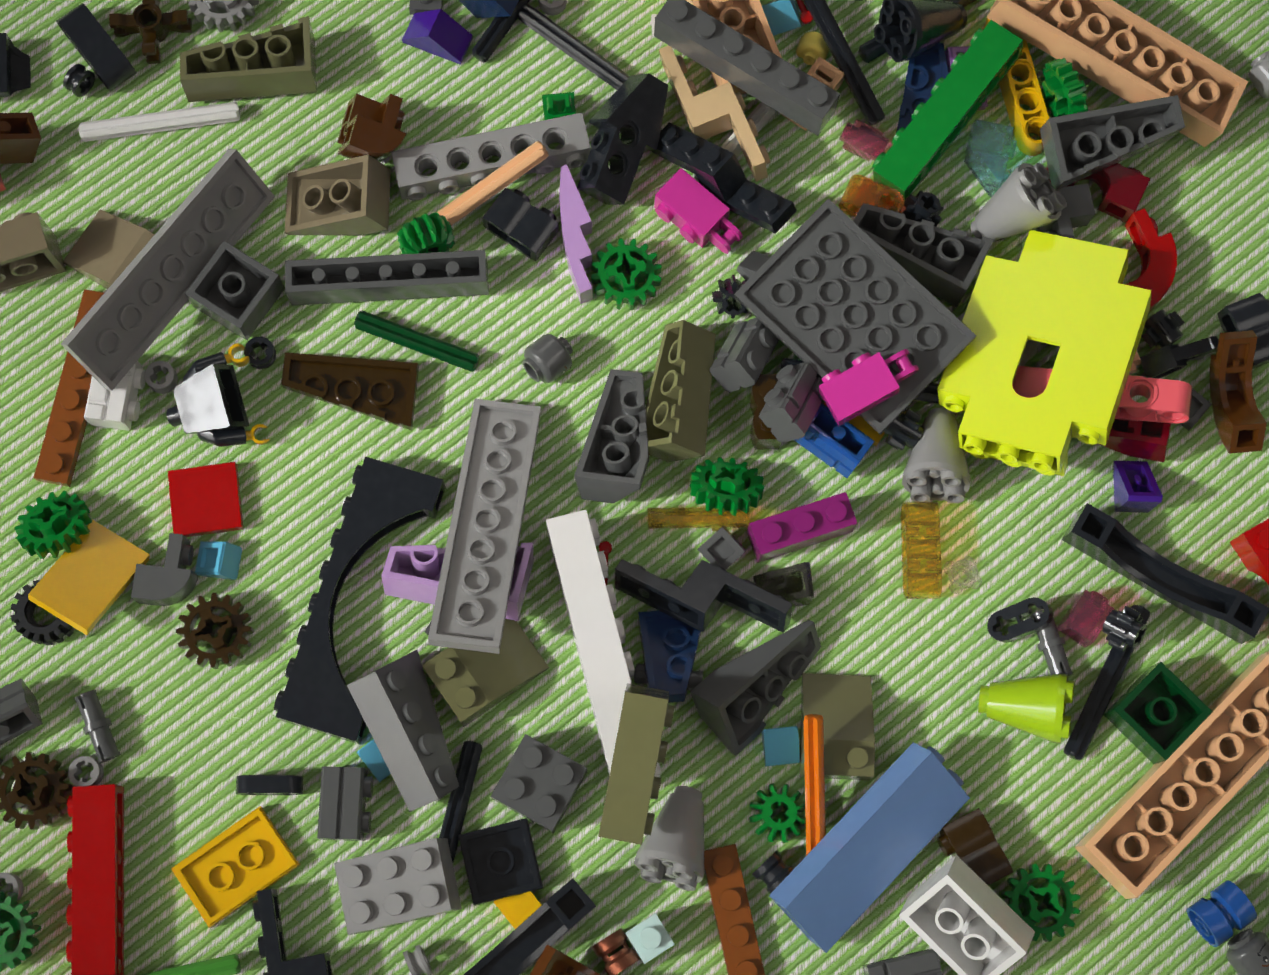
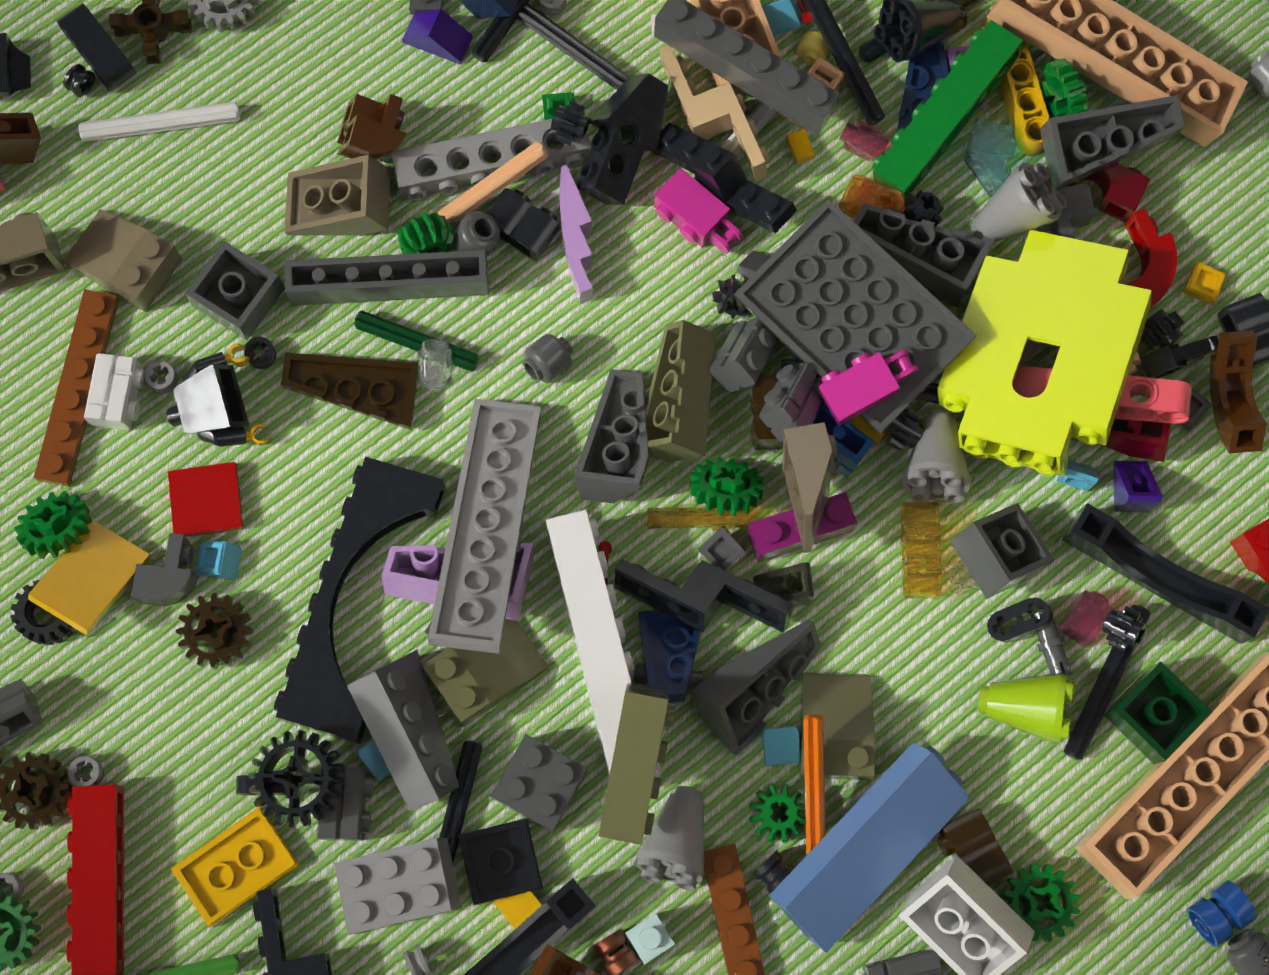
light grey plate [61,149,275,391] -> none
dark grey pin [74,690,121,763] -> none
olive wedge [180,16,317,102] -> none
green gear [591,238,662,310] -> none
none -> black gear [248,730,346,828]
none -> clear brick [418,339,453,391]
none -> dark grey head [453,211,500,256]
none -> black gear [551,101,591,146]
none -> dark tan slope [783,422,837,553]
none -> yellow piece [785,129,815,165]
none -> dark grey brick [950,503,1054,599]
none -> medium azure slope [1056,460,1098,491]
none -> yellow tile [1183,261,1227,305]

